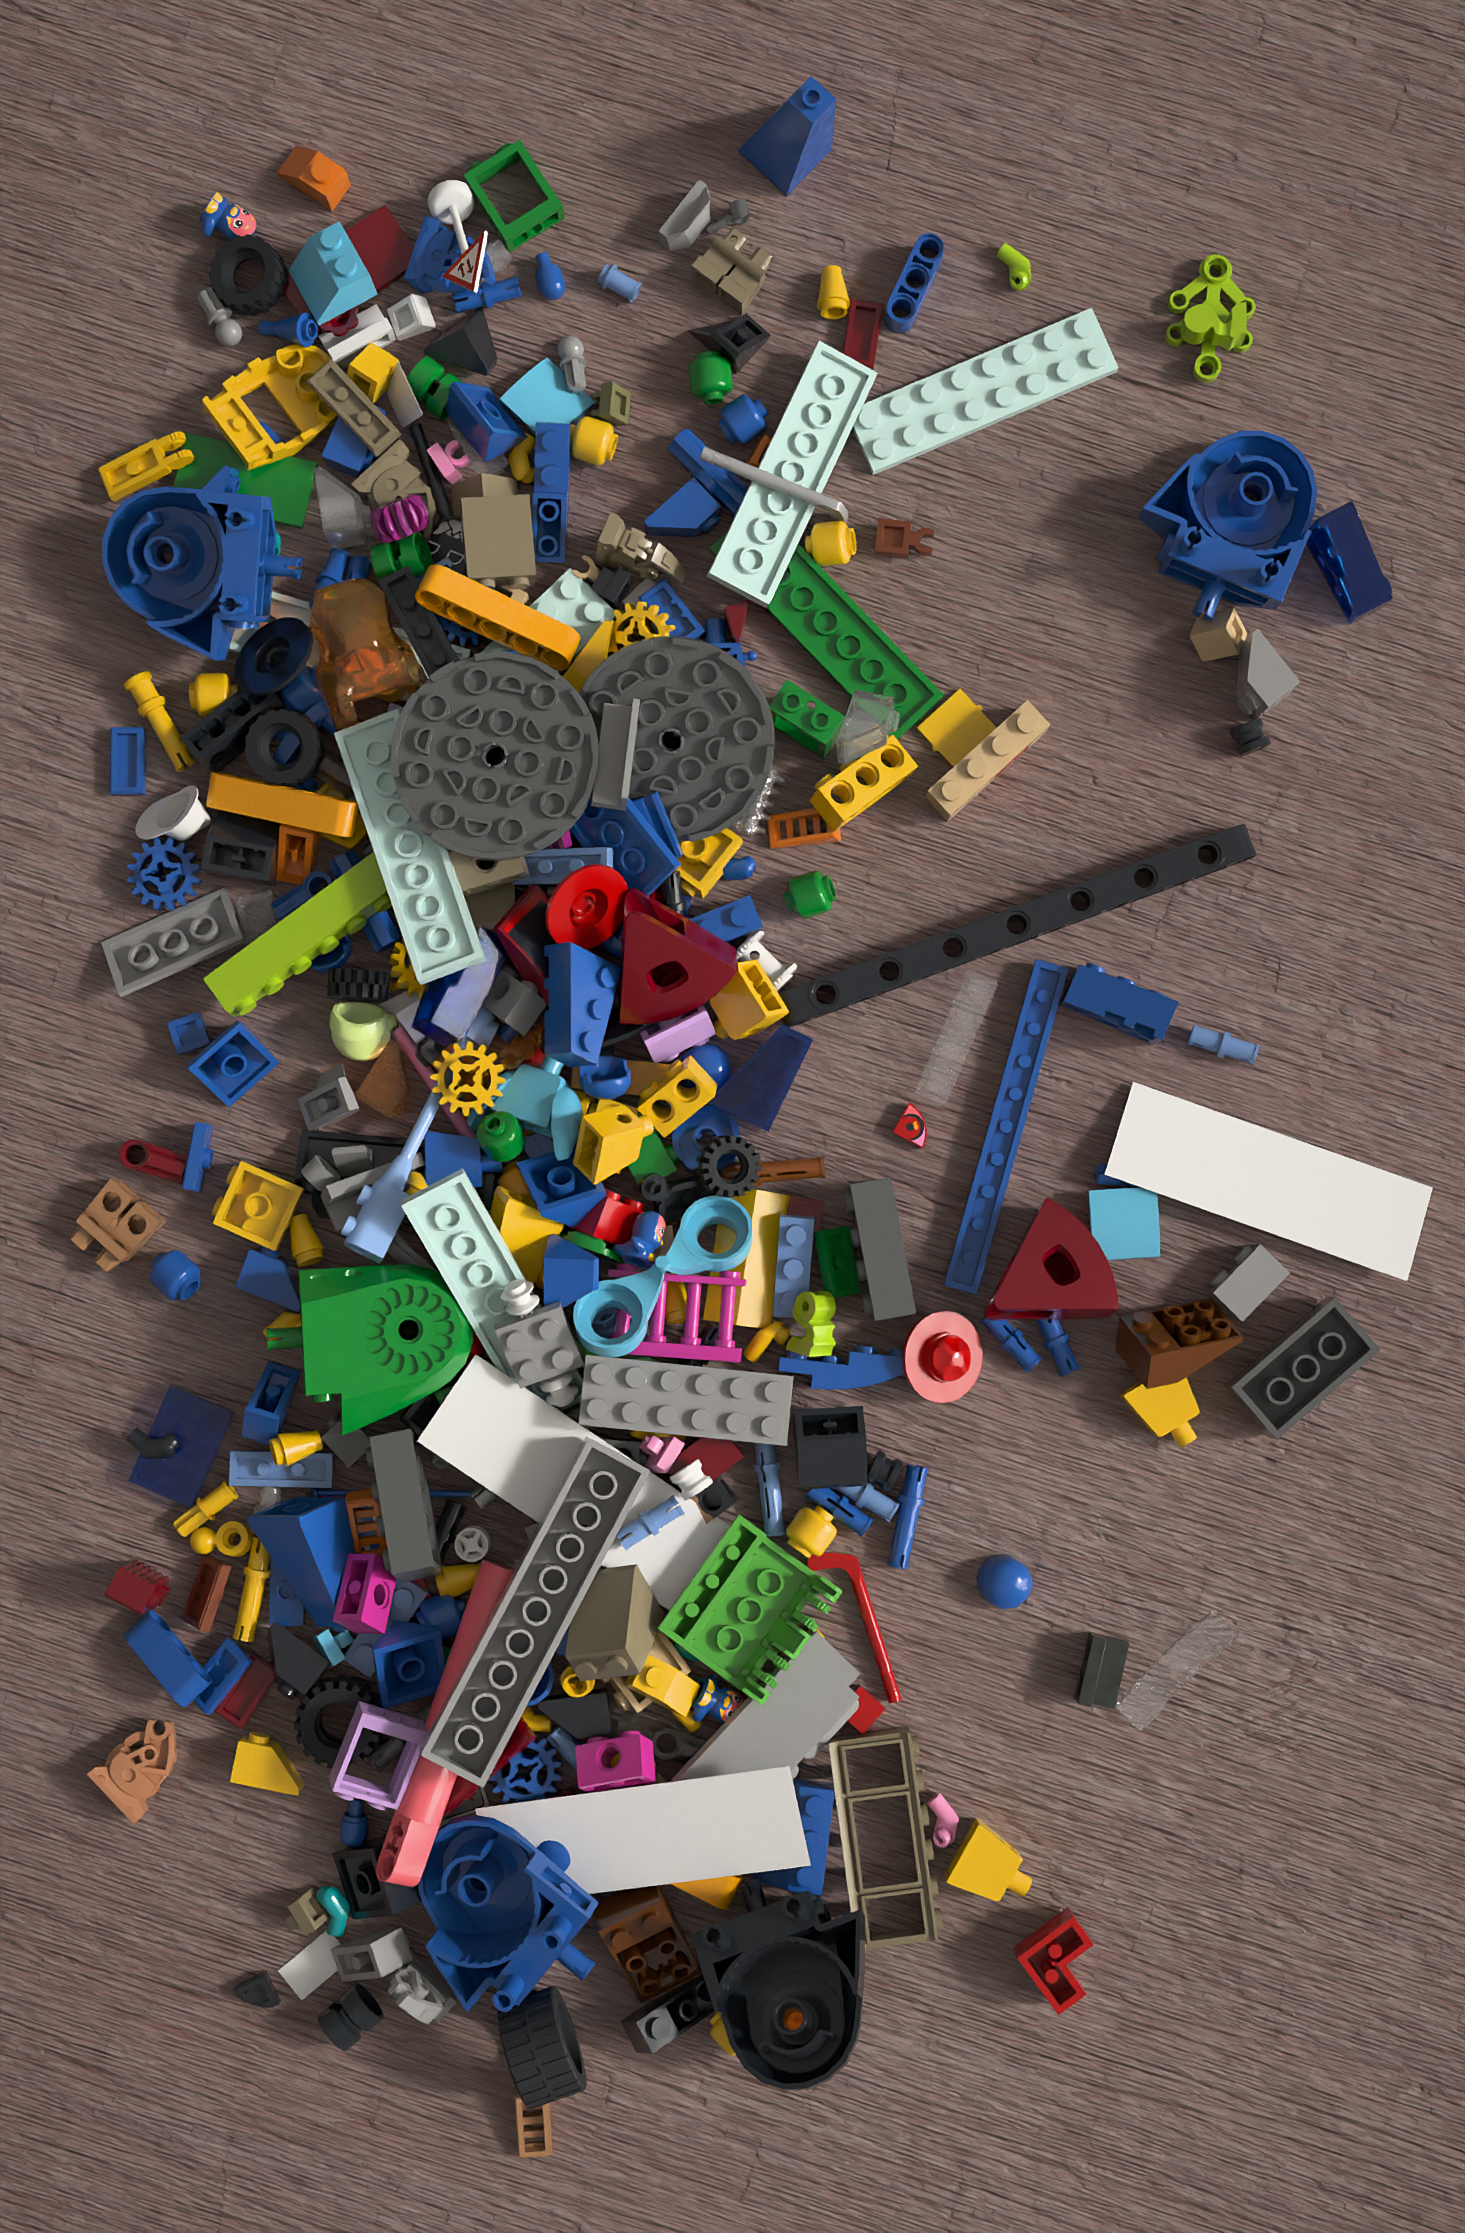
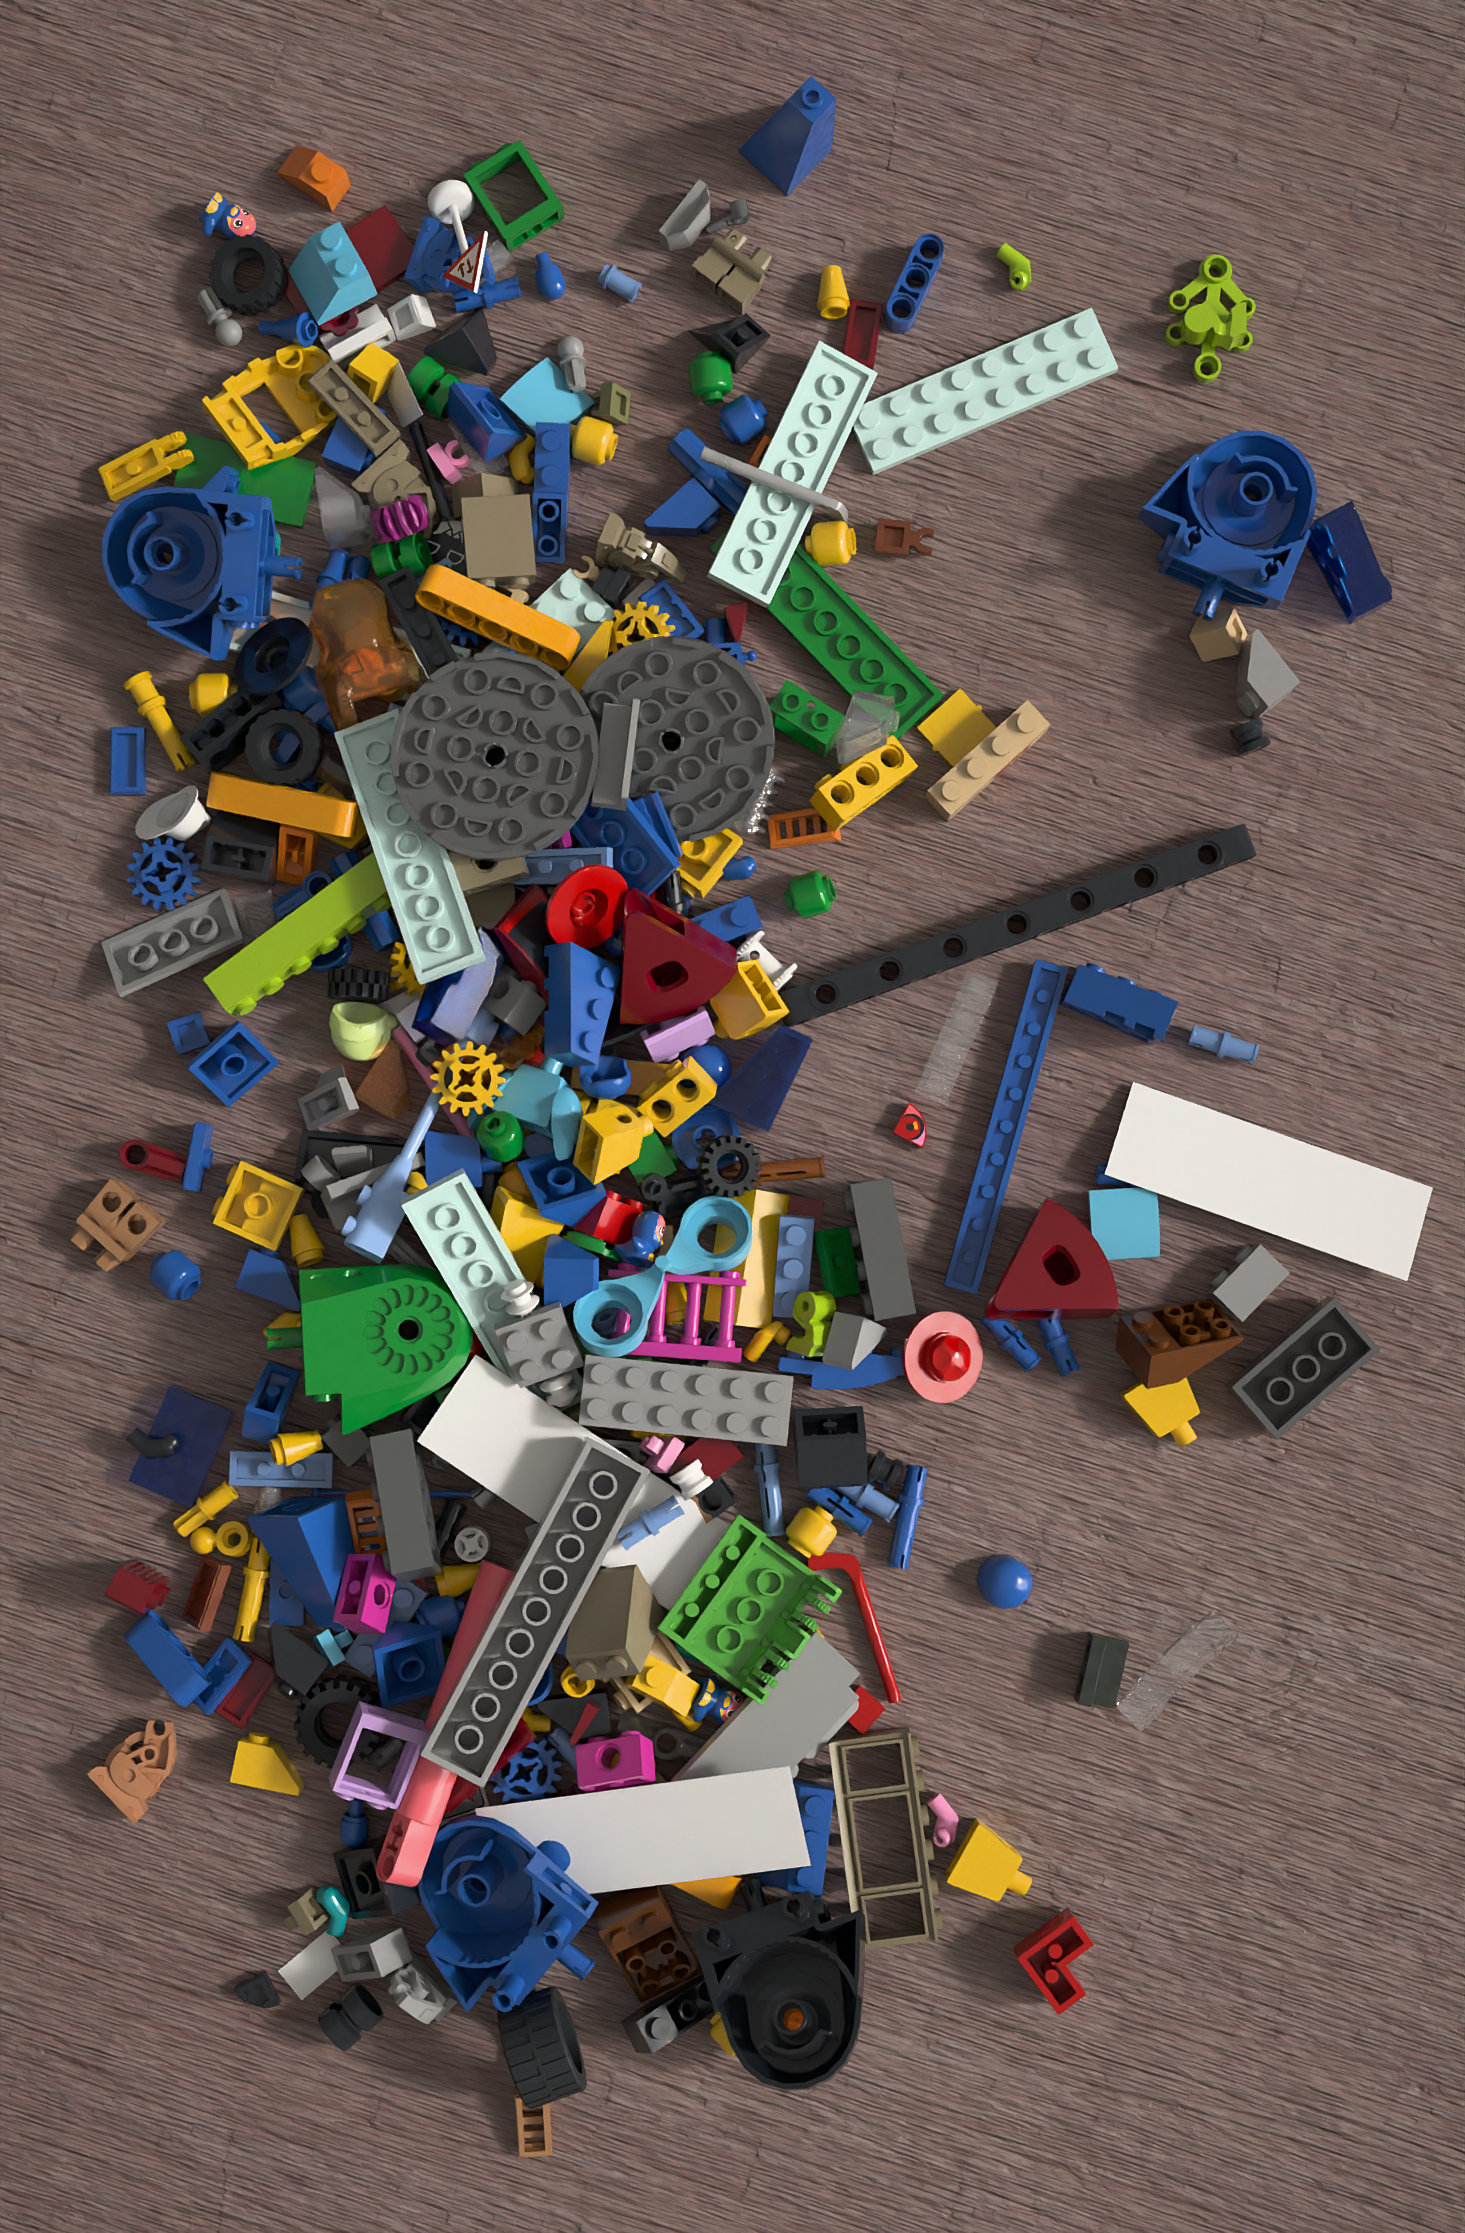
none -> dark red piece [569,1700,600,1746]
none -> light grey slope [822,1311,888,1370]

